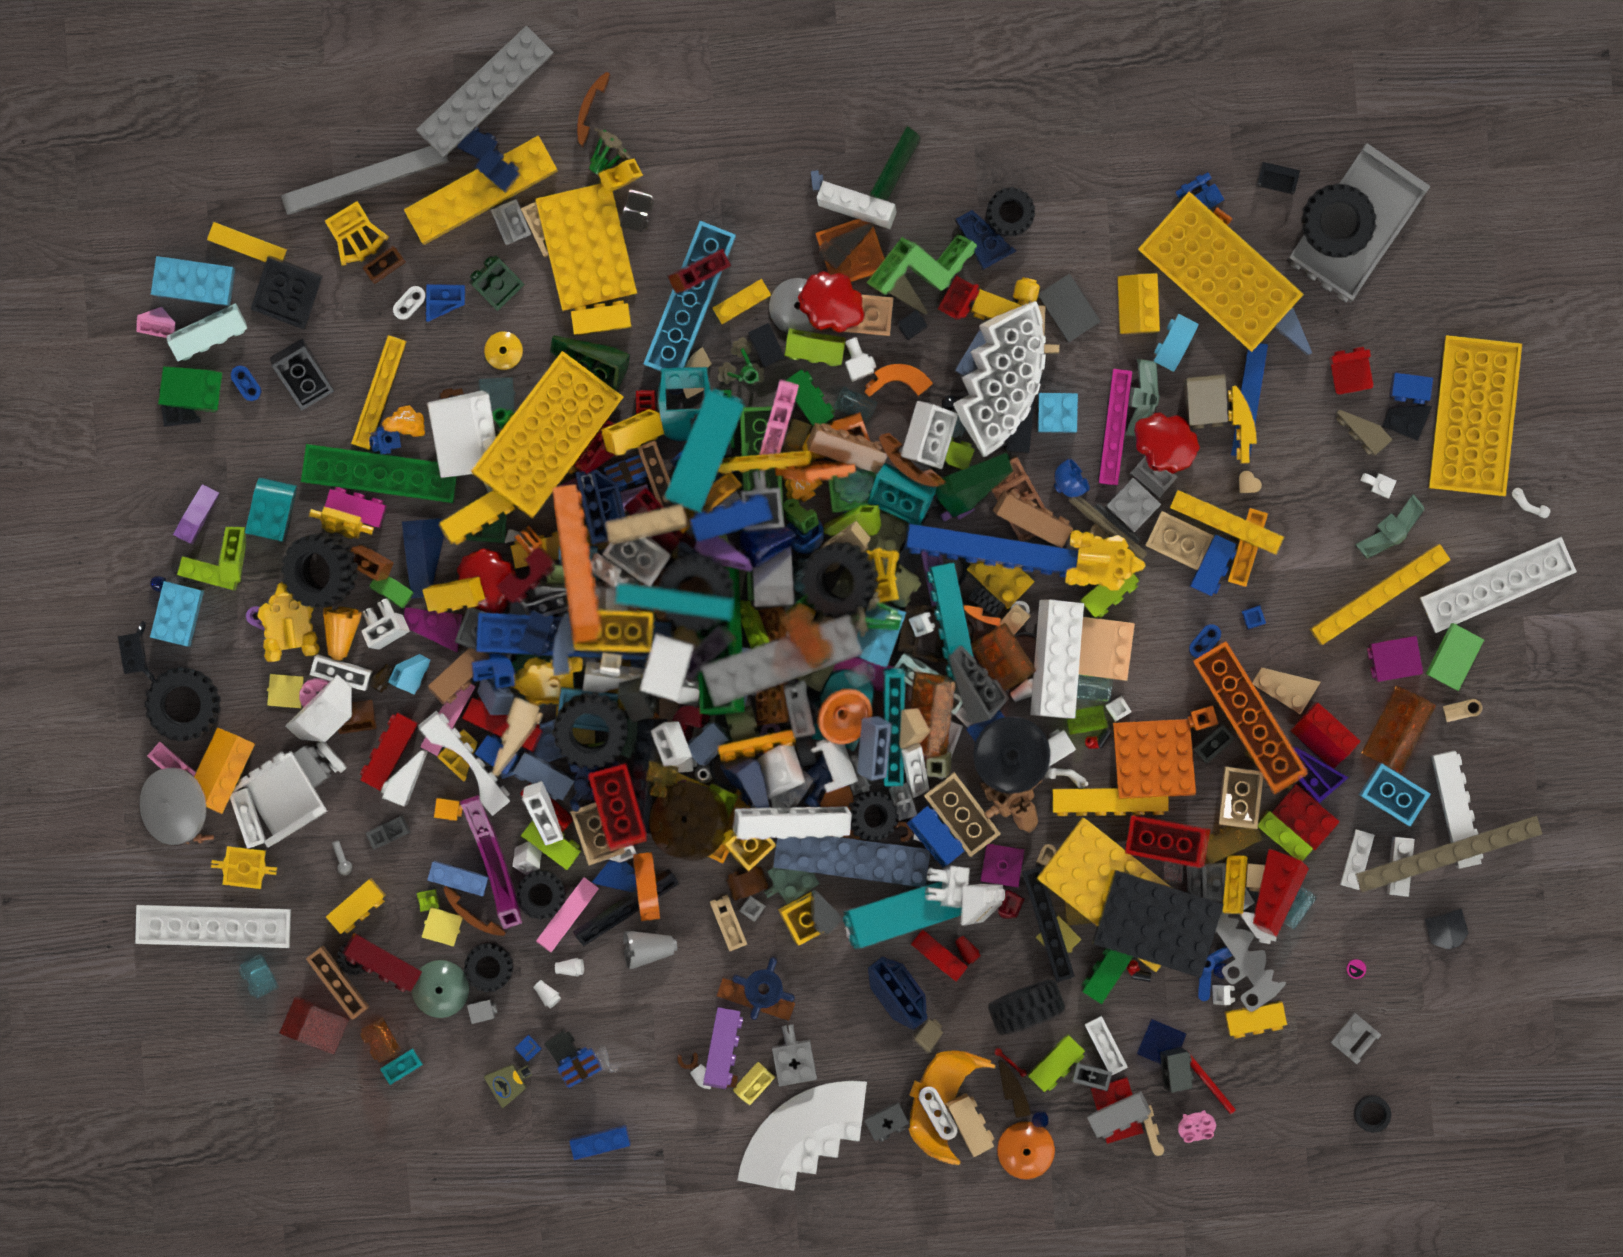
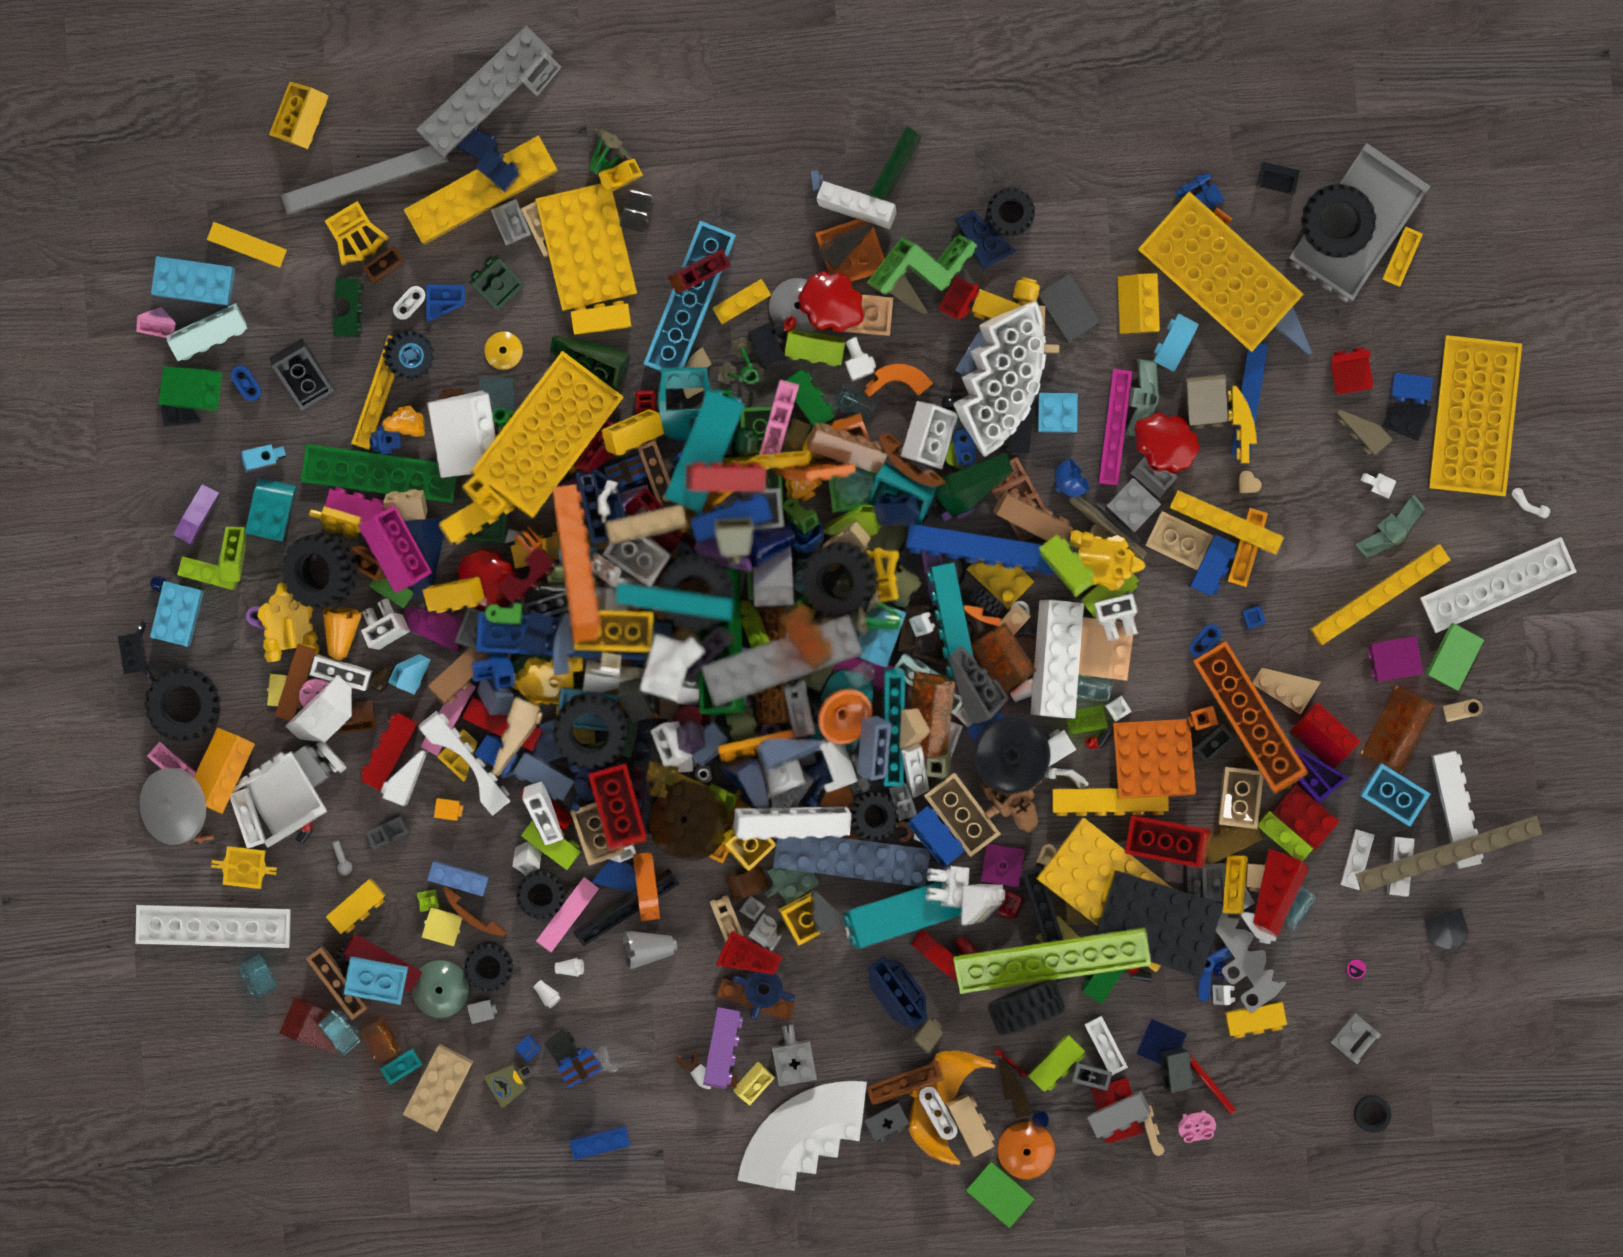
black plate [251,255,323,330] -> none
magenta arch [460,795,522,929] -> none
dark orange slope [577,72,611,147] -> none
black panel [897,310,928,340] -> none
none -> medium azure torso [240,444,286,473]
none -> yellow slope [269,81,328,149]
none -> dark orange tile [275,644,316,721]
none -> black arm [296,822,313,844]
none -> clear light blue brick [317,1009,362,1055]
none -> dark green arch [333,278,364,338]
none -> medium azure tile [344,957,408,1005]
none -> dark pink brick [358,505,432,593]
none -> black wheel [383,330,435,380]
none -> tan brick [383,489,428,521]
none -> tan brick [403,1044,474,1132]
none -> yellow brick [463,474,508,519]
none -> bright green leg [485,603,523,625]
none -> light grey plate [516,48,561,96]
none -> white piece [598,480,618,523]
none -> white plate [649,637,705,691]
none -> clear purple brick [676,721,706,755]
none -> red brick [685,462,766,491]
none -> olive torso [715,518,753,564]
none -> red wing [715,931,783,974]
none -> dark green head [732,427,759,457]
none -> light grey plate [749,913,786,952]
none -> sand blue slope [757,738,821,772]
none -> arm [770,316,796,336]
none -> dark orange tile [867,1061,944,1106]
none -> dark blue brick [873,495,920,526]
none -> blue plate [953,429,976,468]
none -> lime plate [954,928,1151,994]
none -> bright green tile [966,1161,1034,1228]
none -> lime brick [1039,535,1094,597]
none -> white brick [1094,594,1138,641]
none -> yellow plate [1382,226,1423,287]

